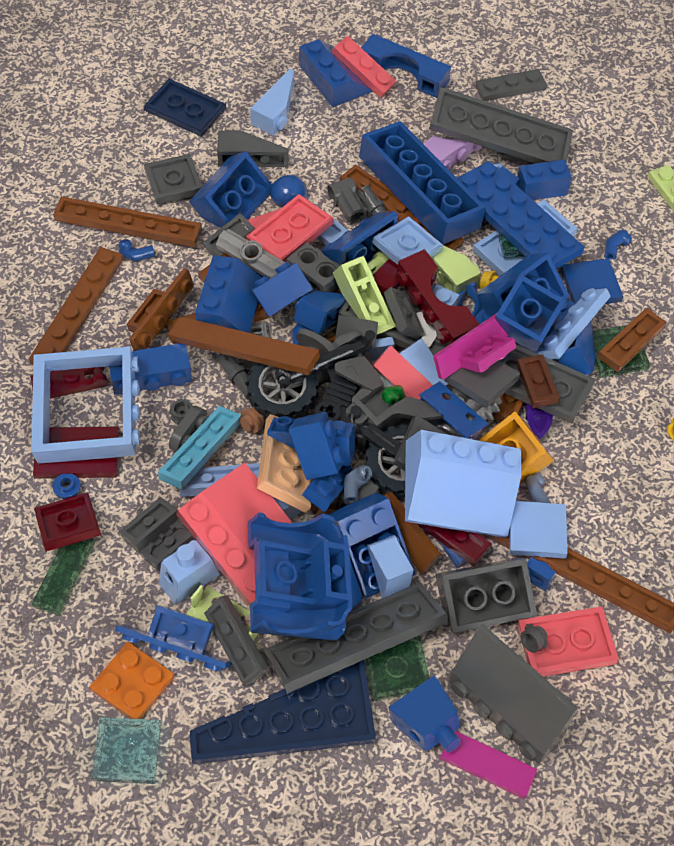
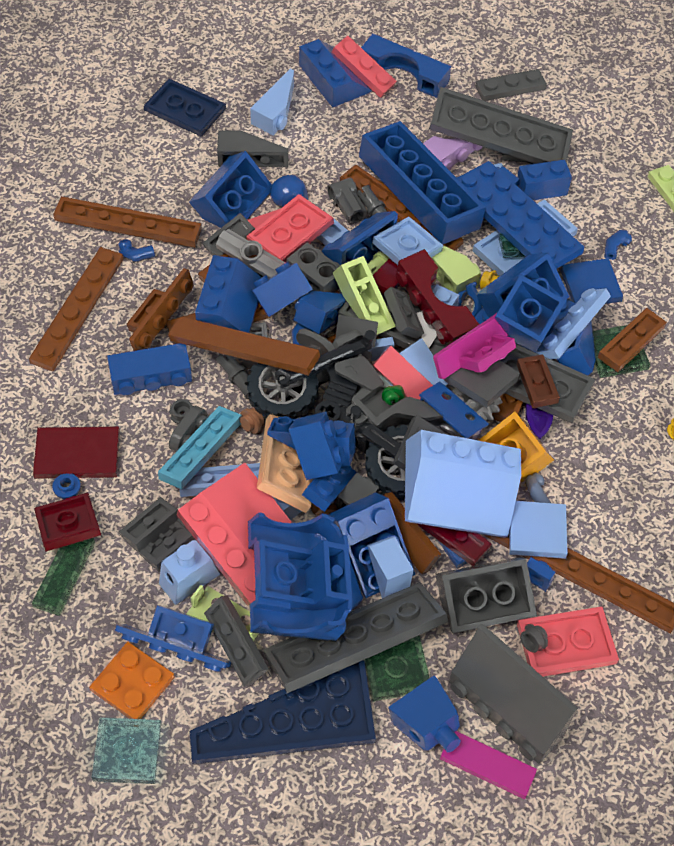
dark red plate [30,367,108,399] -> none
light blue window [31,347,140,464] -> none
dark grey plate [144,154,202,205] -> none
sand blue arm [344,465,372,504] -> none

